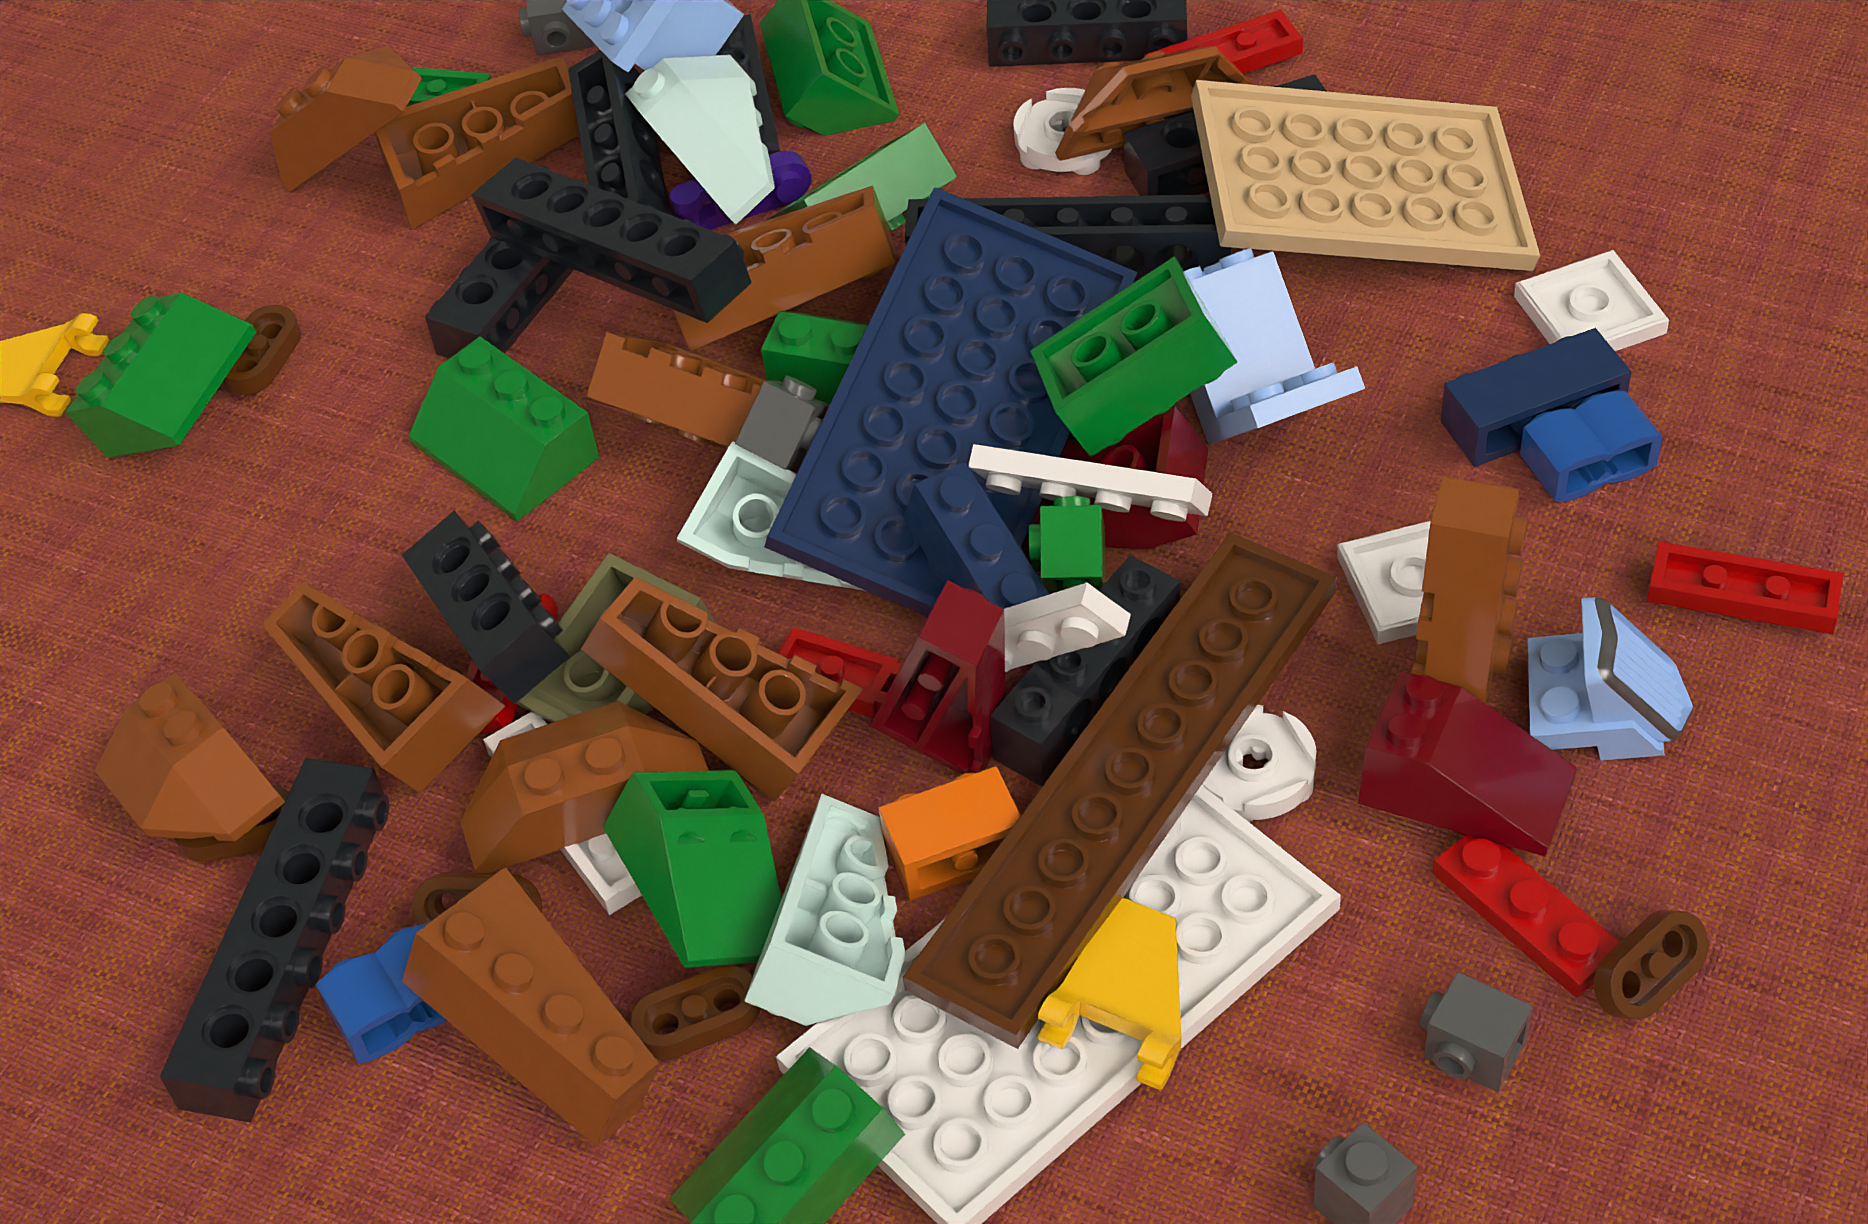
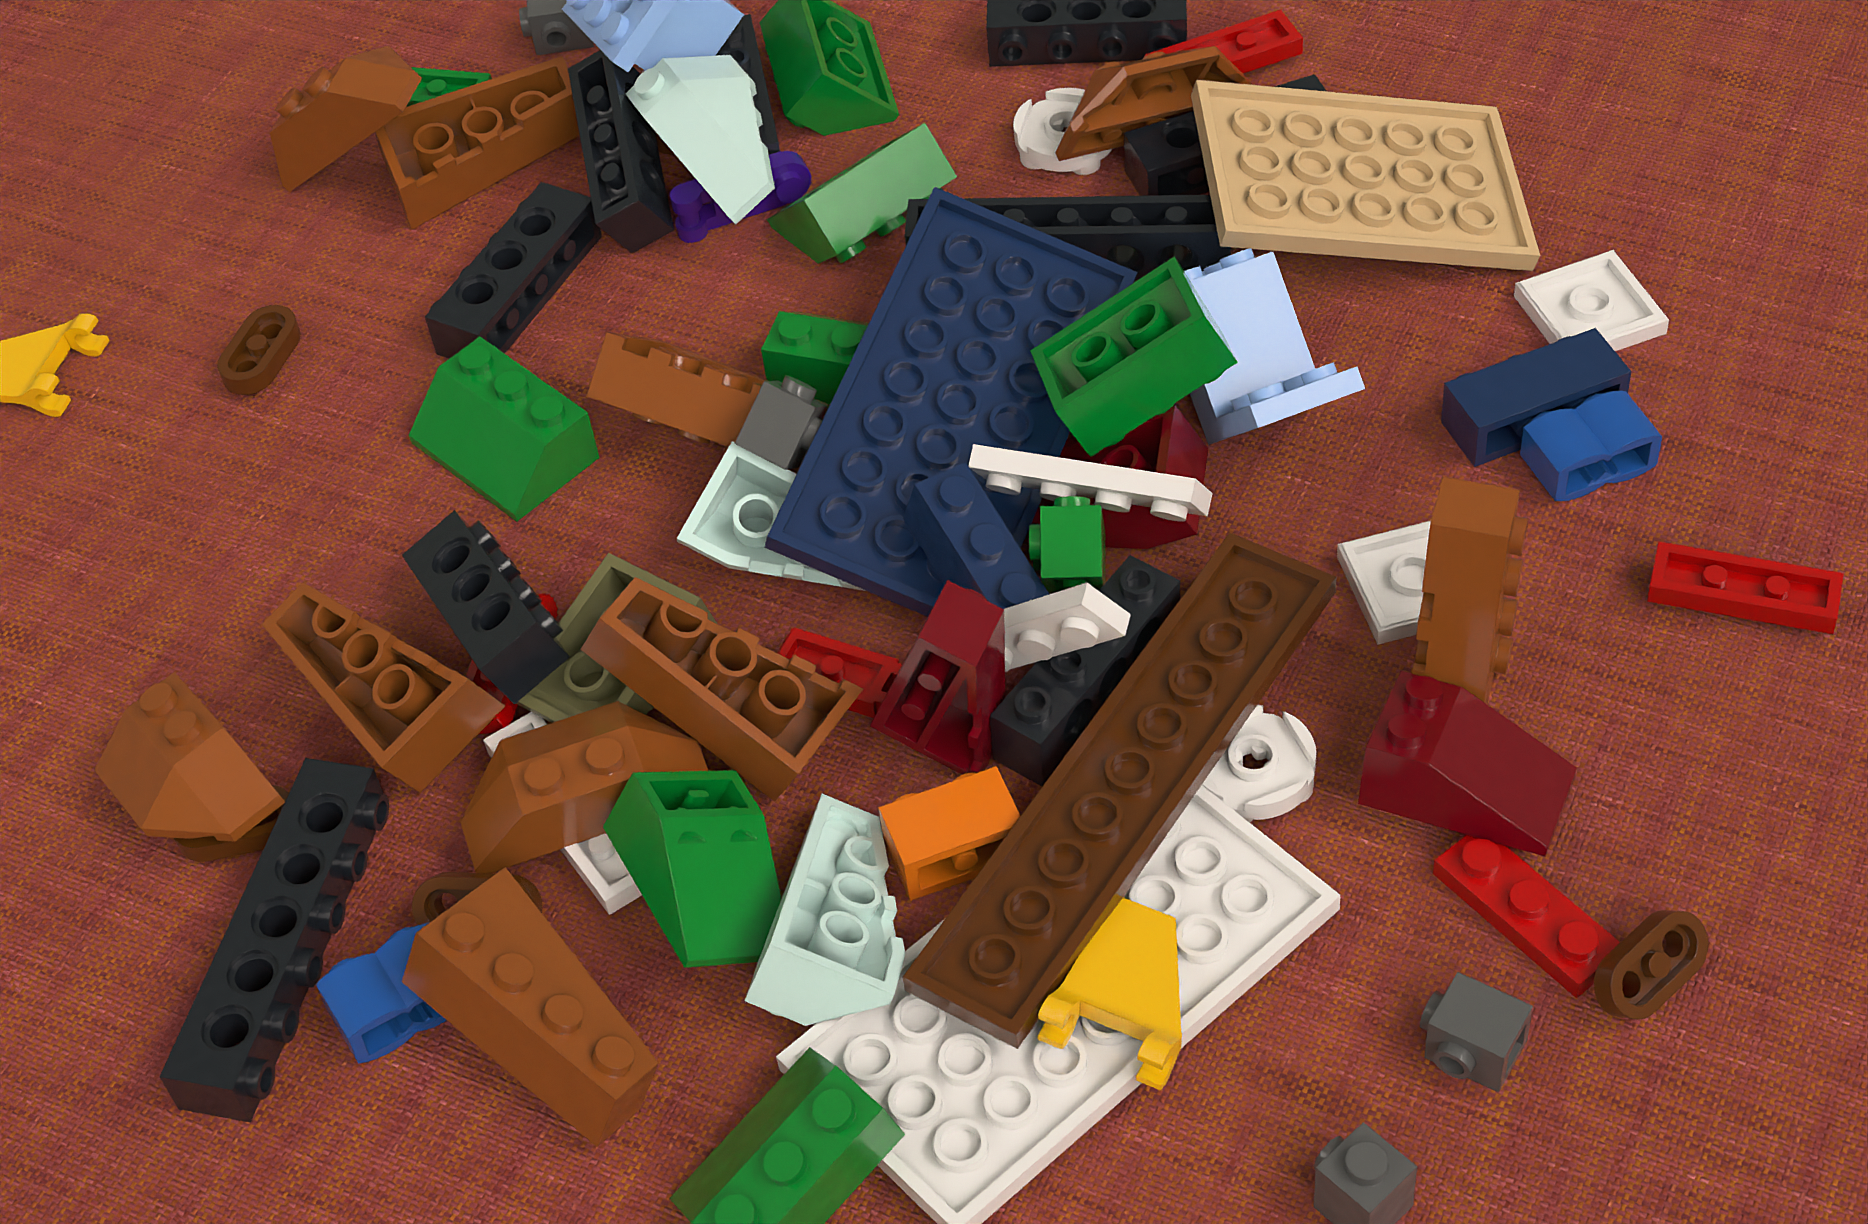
green slope [65,292,257,458] -> none
black brick [471,157,752,323] -> none
reddish brown plate [631,965,761,1060] -> none
dark orange wedge [673,185,895,351] -> none
light blue piece [1528,597,1694,761] -> none

